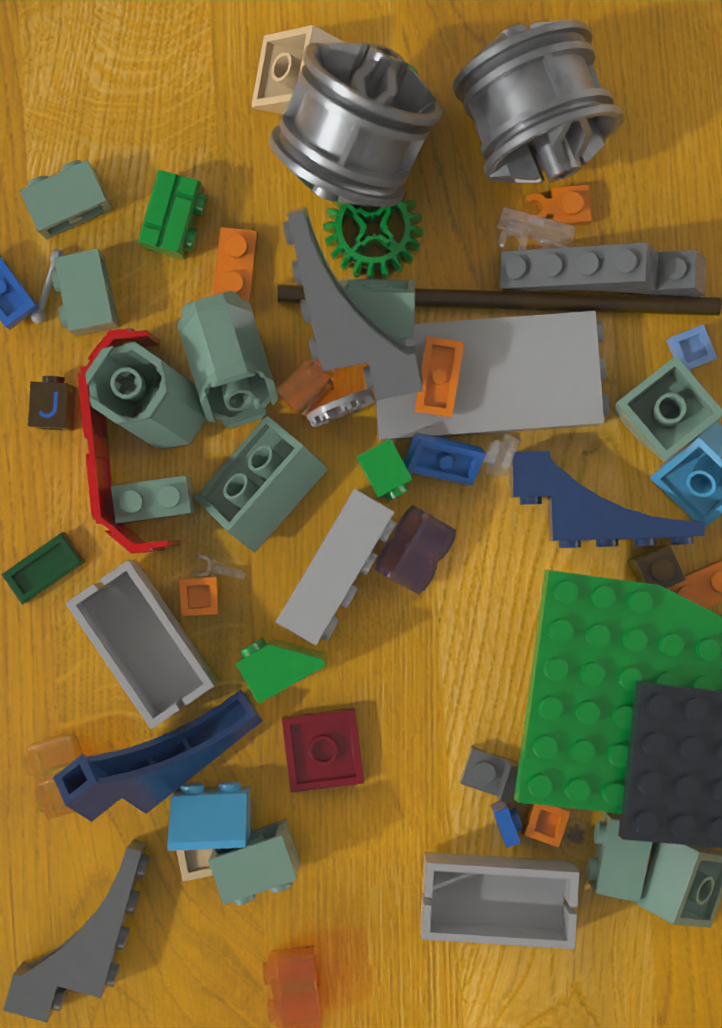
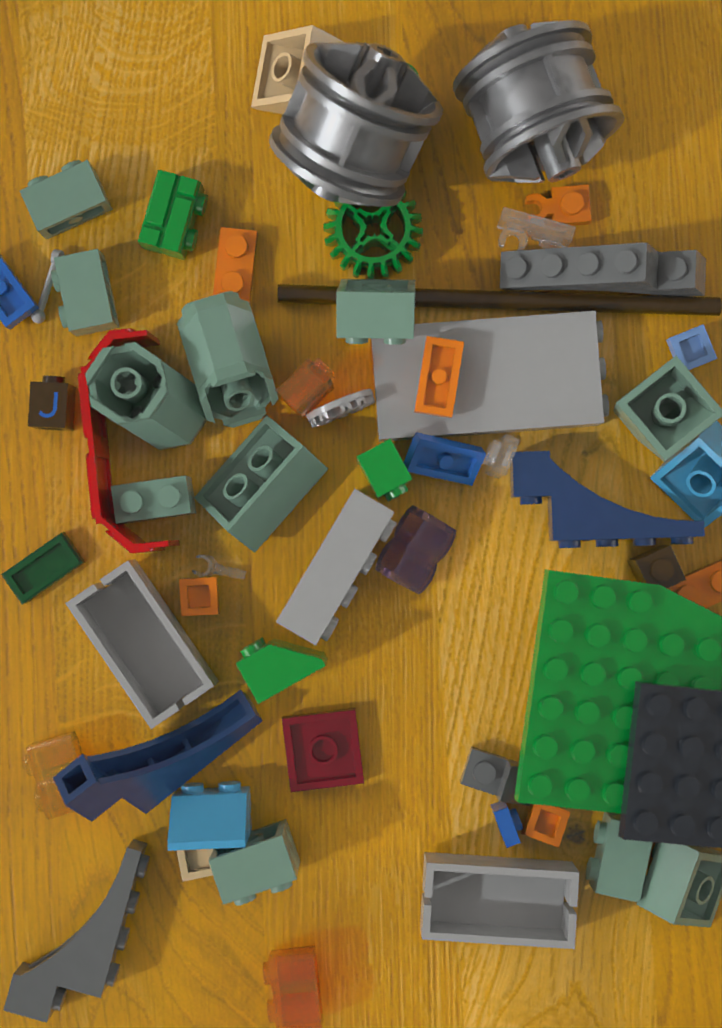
dark grey arch [283,206,423,400] -> none

